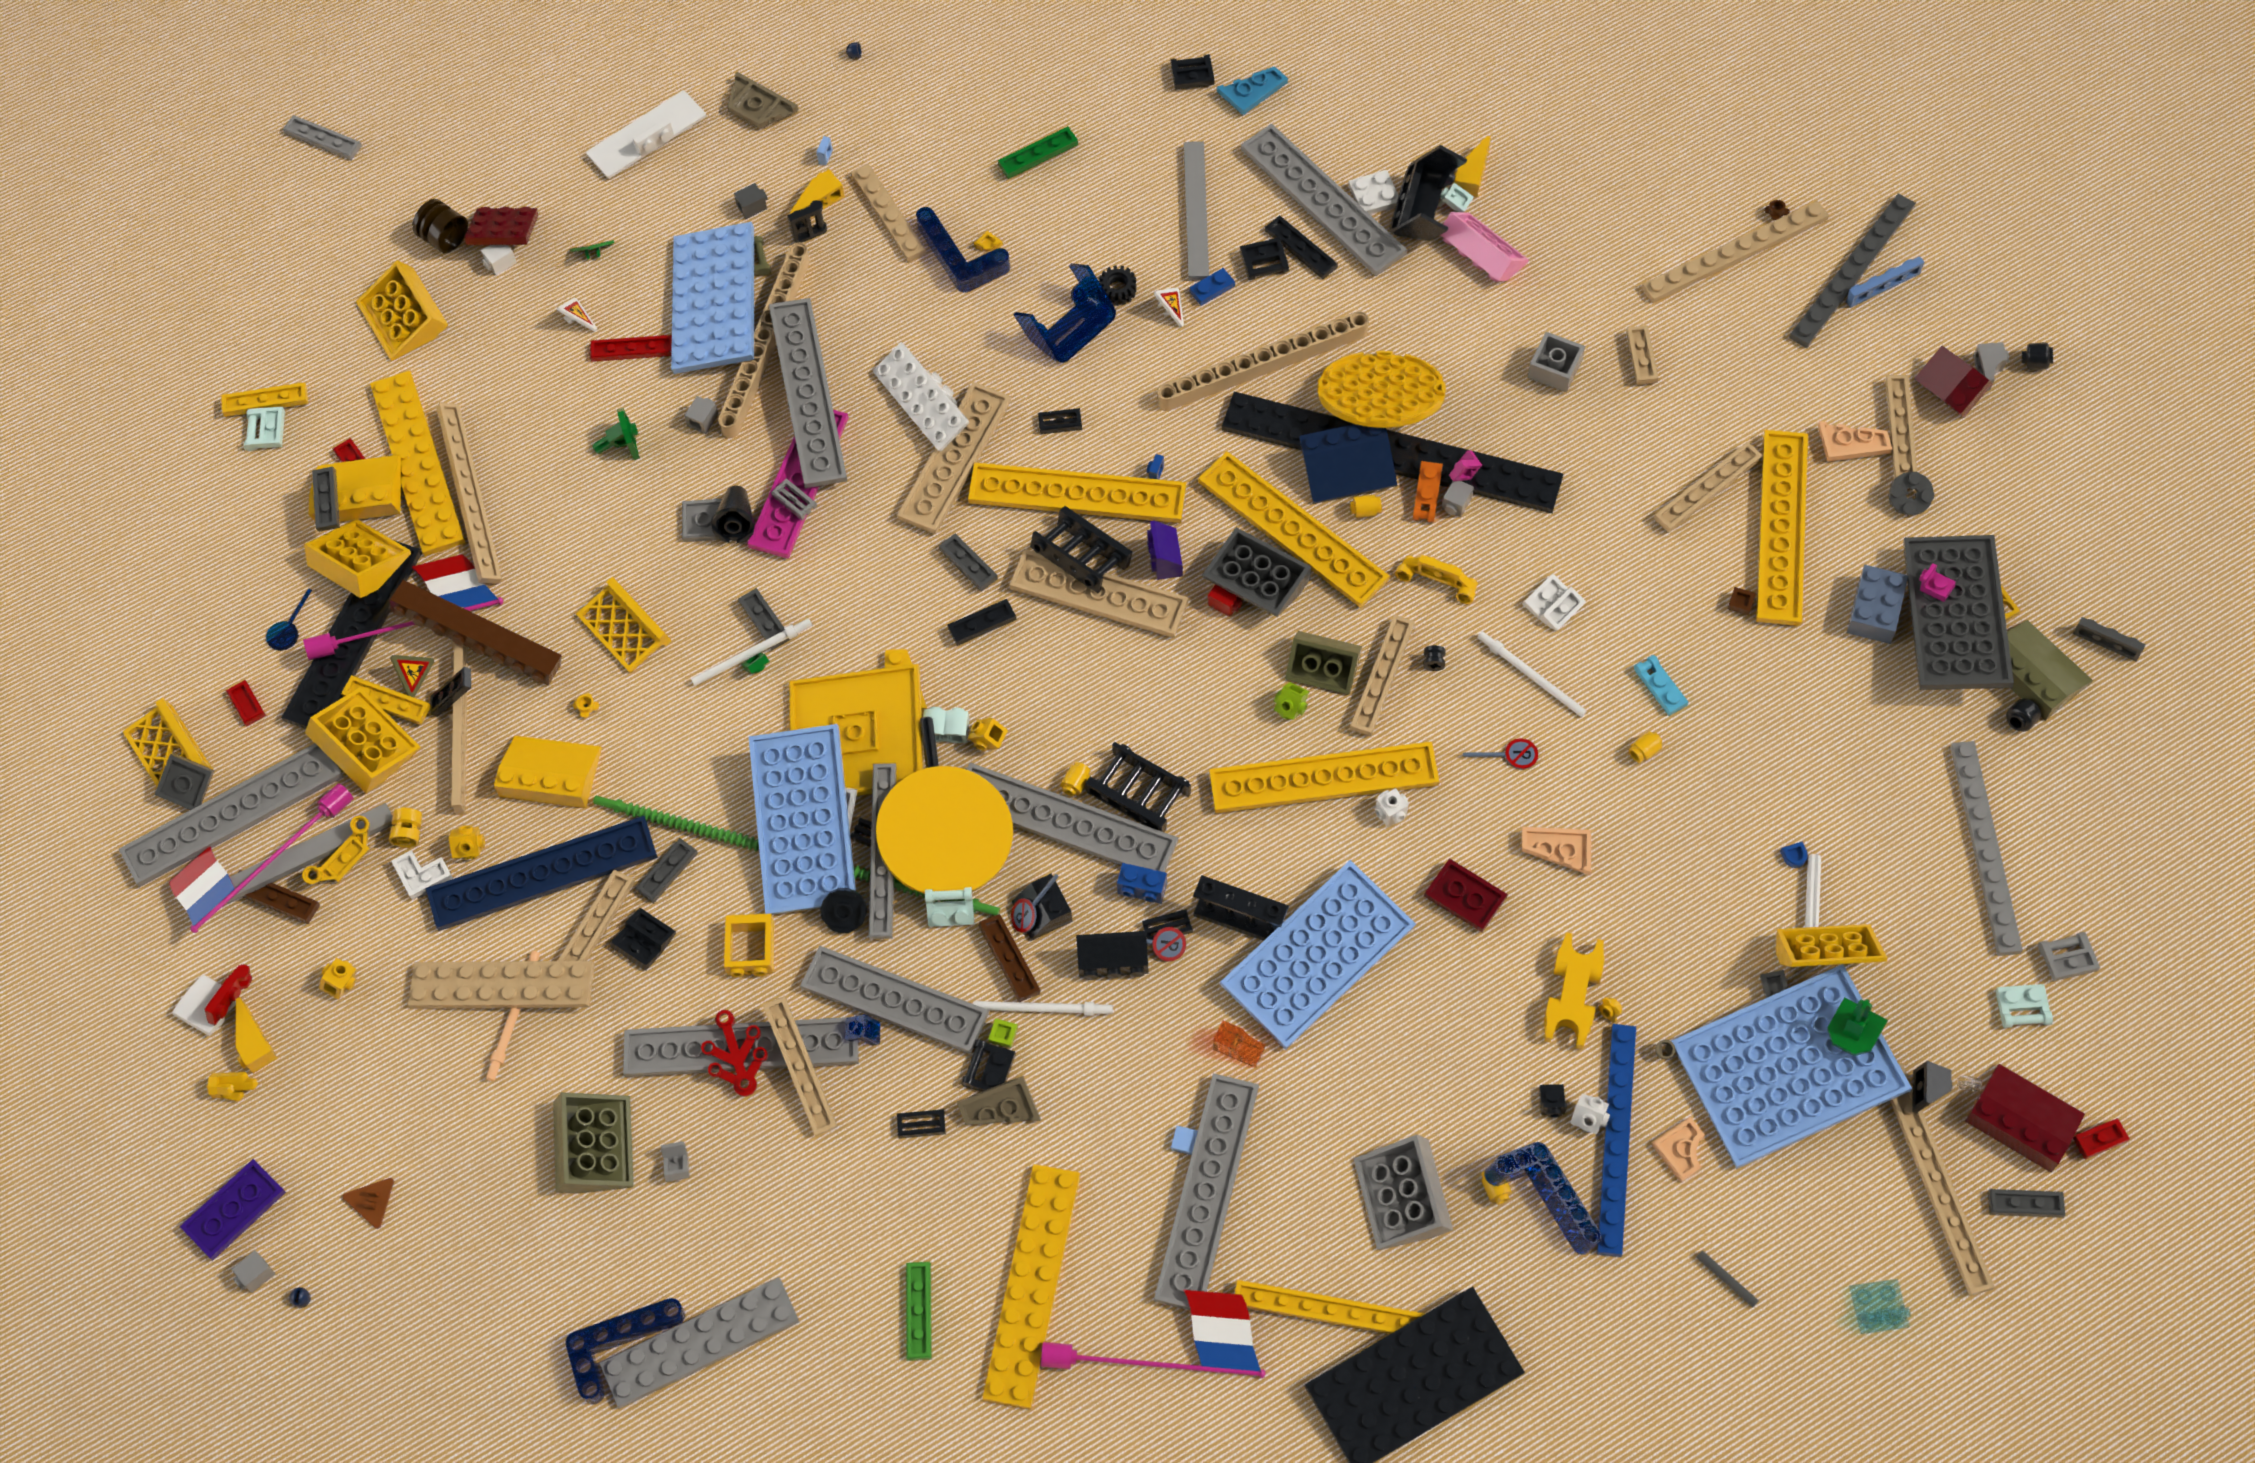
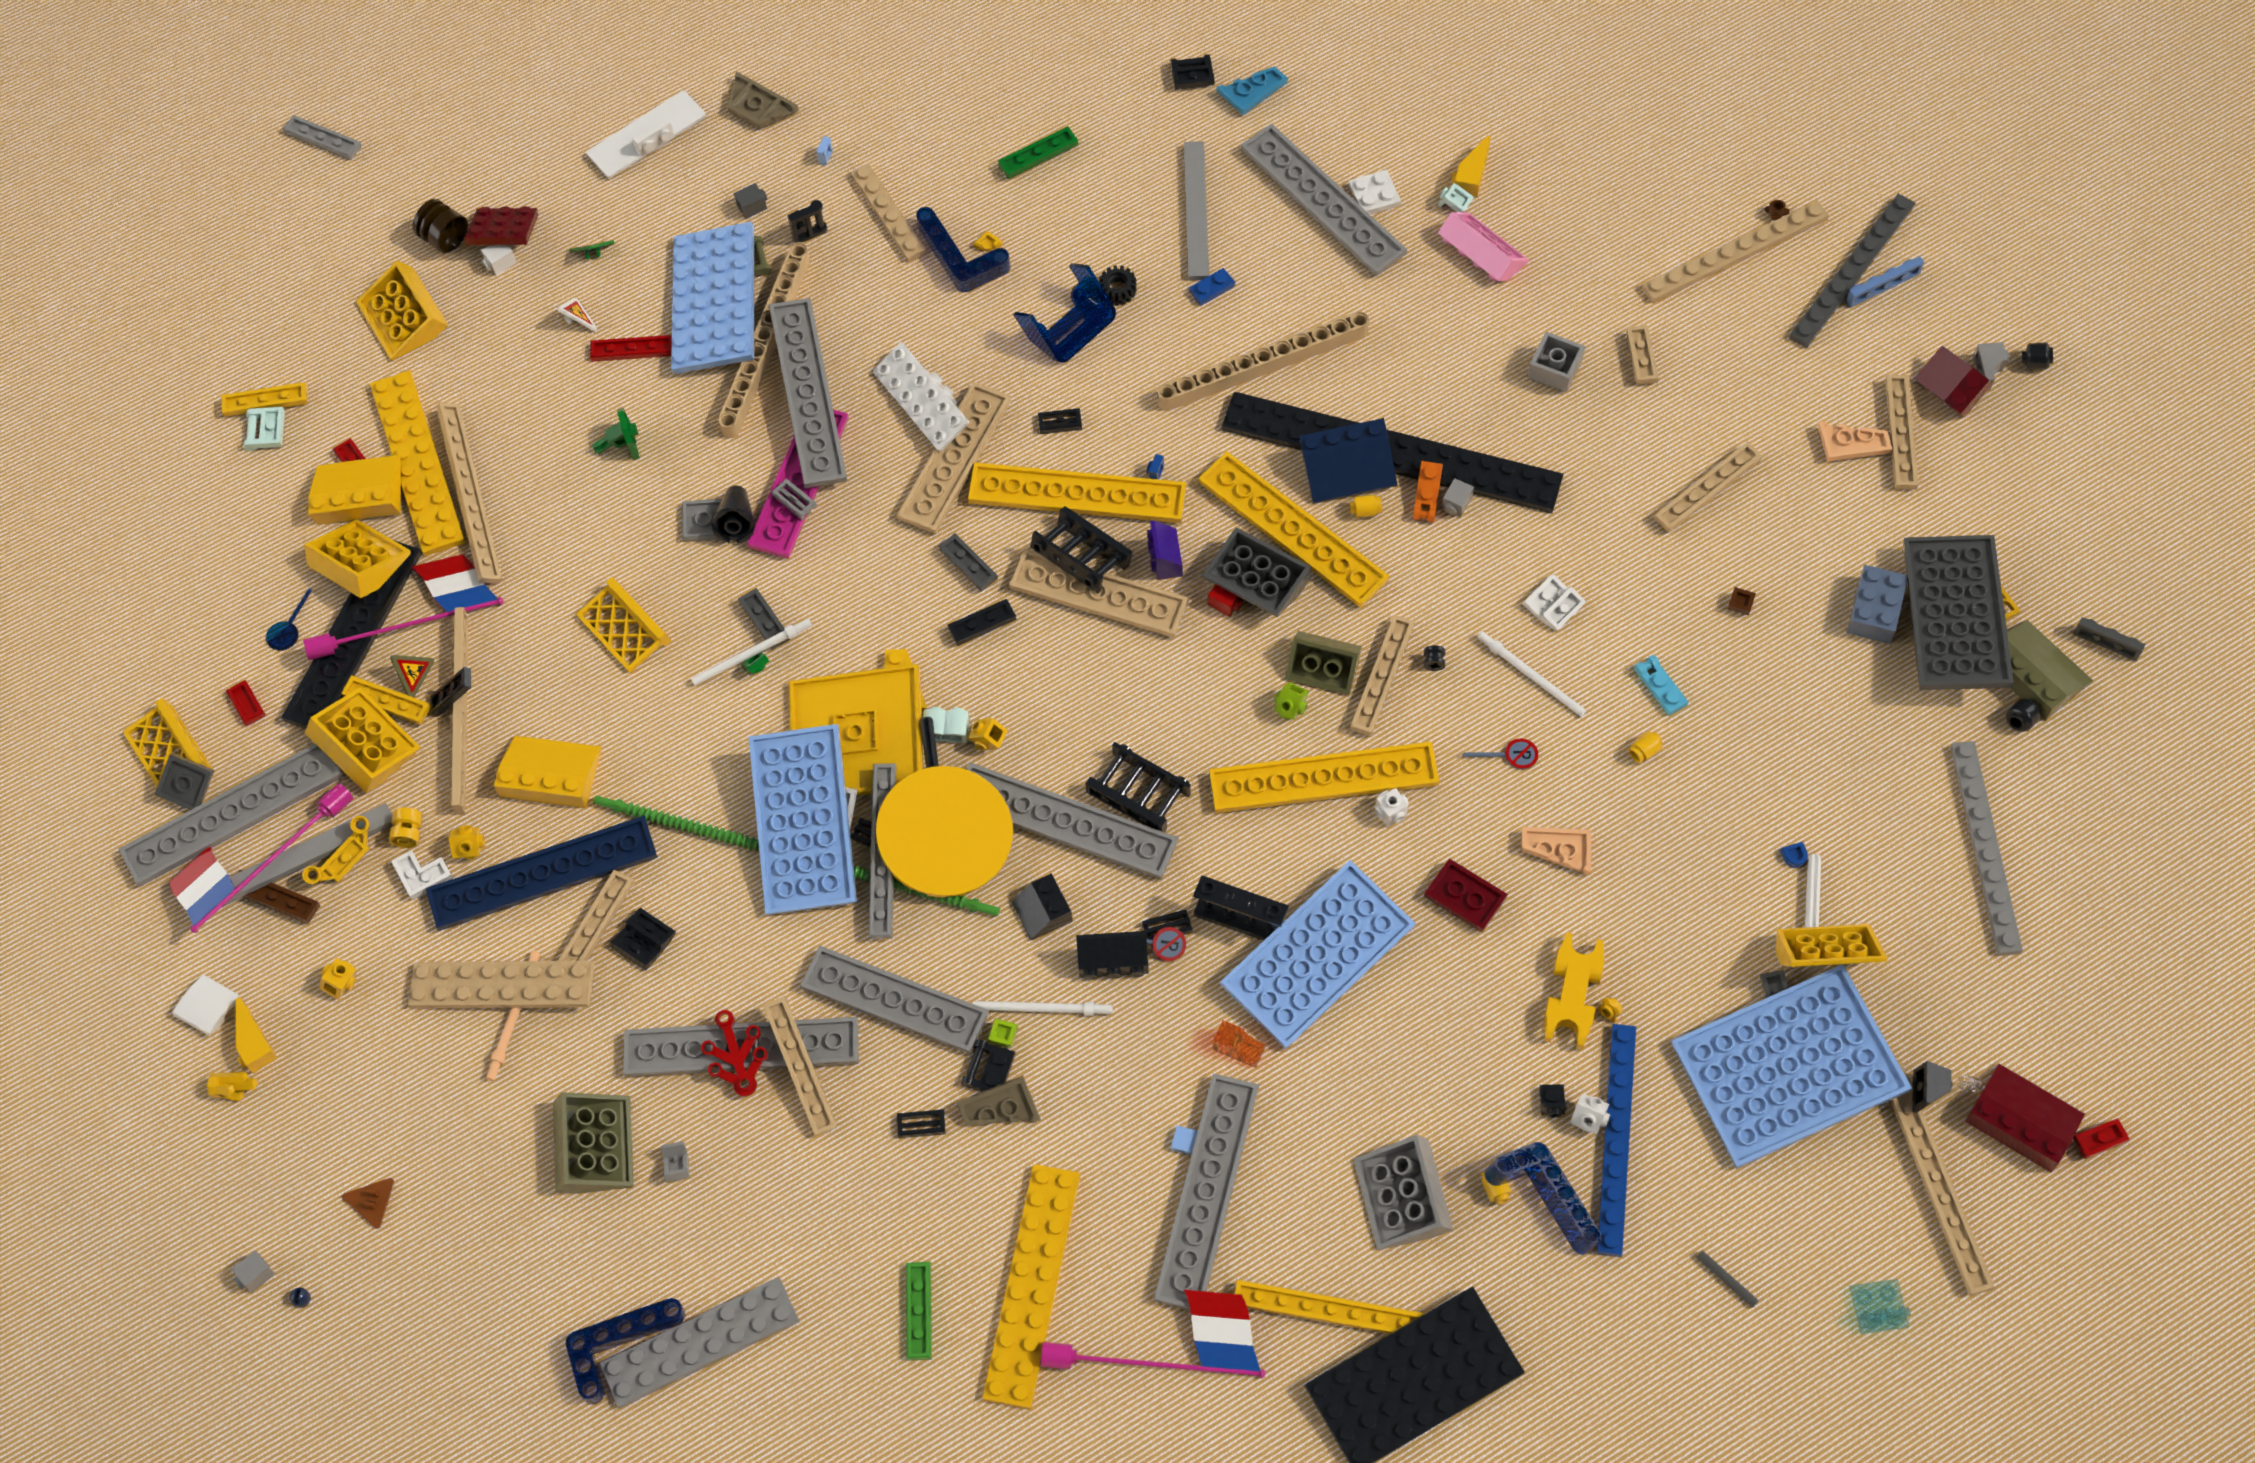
dark purple plate [180,1159,286,1261] -> none
red hinge [204,964,252,1026] -> none
dark grey plate [312,467,340,532] -> none
reddish brown brick [390,580,562,686] -> none
yellow plate [573,693,599,718] -> none
dark grey tile [635,838,698,904] -> none
light grey brick [684,396,718,434] -> none
yellow window [724,914,775,978] -> none
yellow slope [790,169,845,218] -> none
black tile [820,888,867,933] -> none
clear blue bracket [845,1014,880,1046] -> none
dark blue hinge [846,42,862,58] -> none
light aqua plate [925,887,974,927] -> none
reddish brown plate [978,914,1041,1002] -> none
piece [1011,874,1059,933] -> none
yellow brick [1060,762,1091,797] -> none
blue brick [1117,863,1167,904] -> none
piece [1154,288,1184,327] -> none
black plate [1240,237,1289,281] -> none
black tile [1265,215,1338,279] -> none
yellow tile [1317,351,1446,428] -> none
black windscreen [1389,145,1467,241] -> none
yellow plate [1395,554,1478,604] -> none
dark pink bracket [1449,450,1482,481] -> none
light nougat tile [1651,1117,1705,1183] -> none
dark tan hinge [1655,1040,1675,1059] -> none
yellow plate [1756,430,1808,626] -> none
green piece [1827,997,1888,1056] -> none
dark grey plate [1888,472,1935,515] -> none
dark pink bracket [1919,563,1956,602] -> none
dark grey tile [1988,1189,2065,1218] -> none
light aqua plate [1995,984,2053,1028] -> none
light grey plate [2038,932,2100,981] -> none

